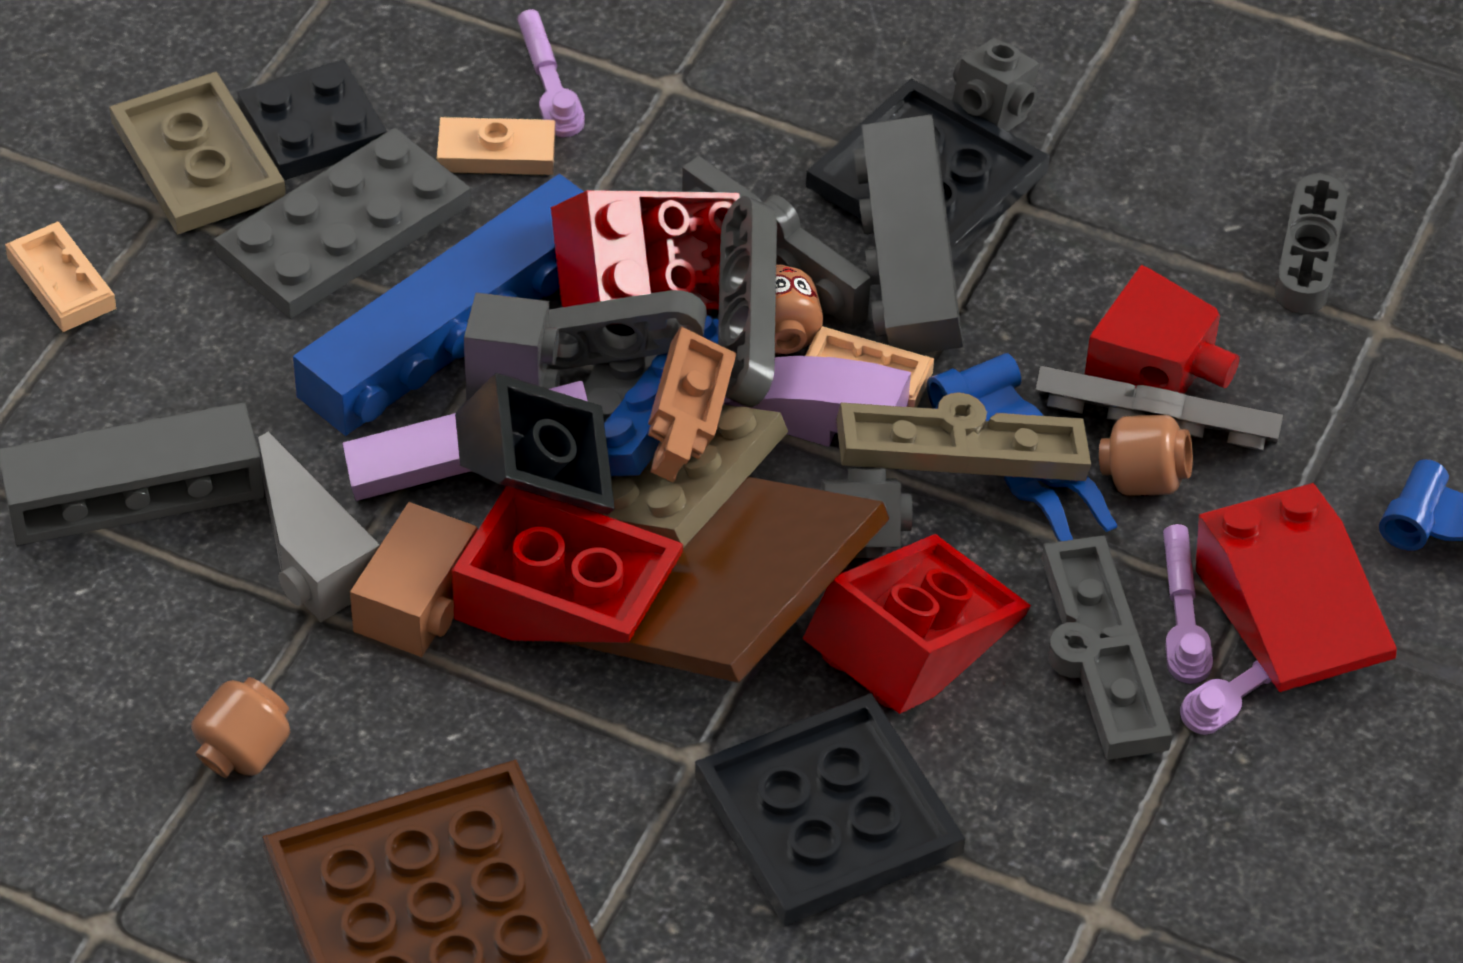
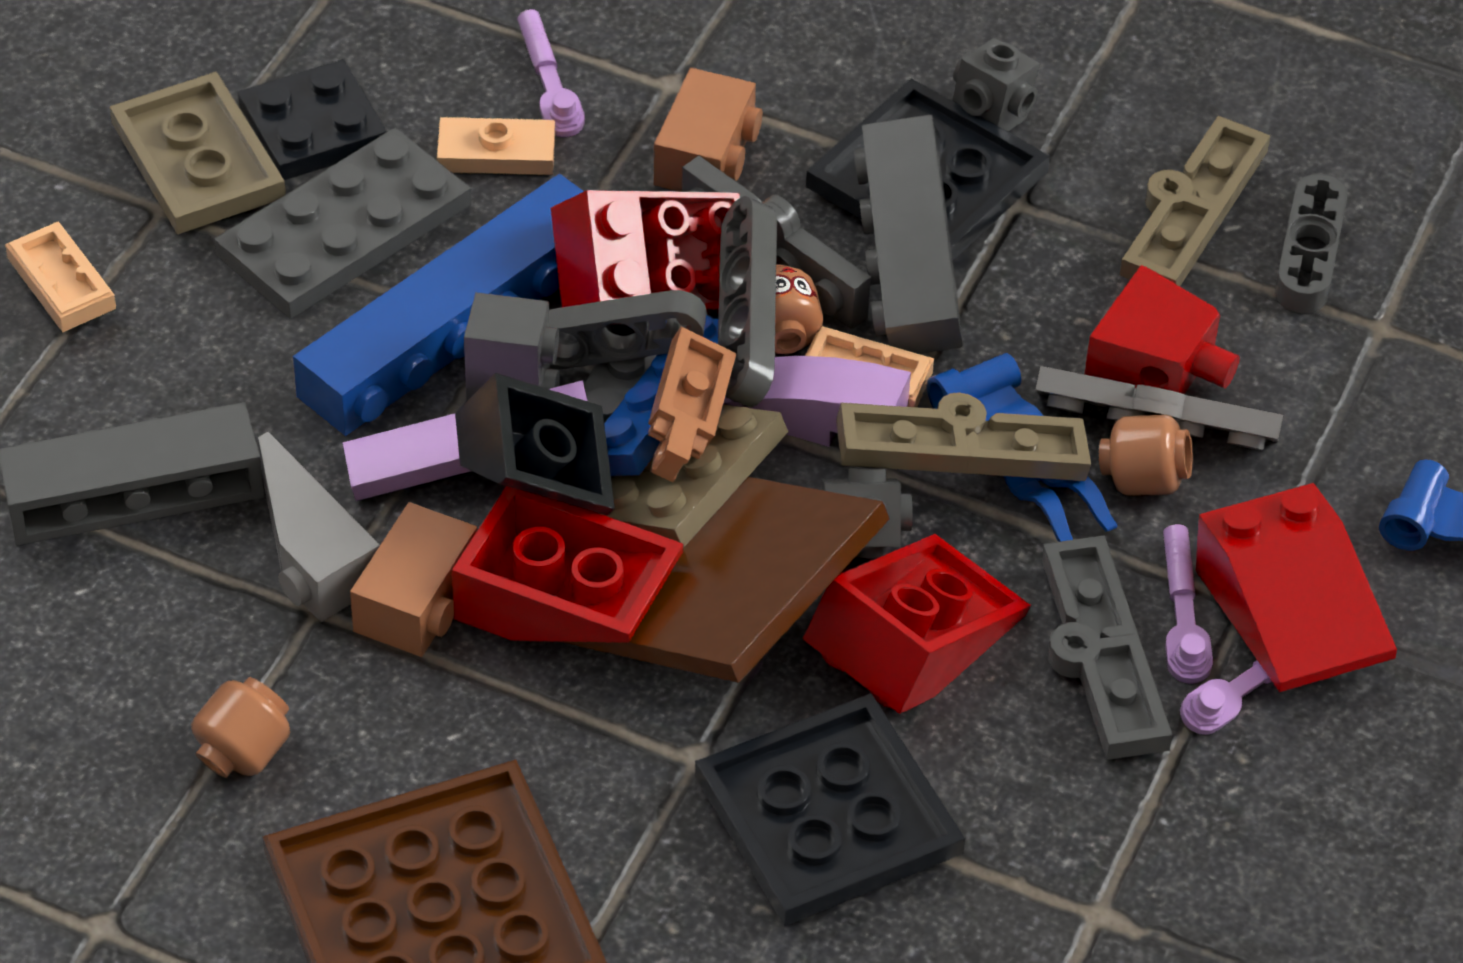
none -> nougat brick [654,68,763,192]
none -> dark tan hinge [1119,116,1270,286]

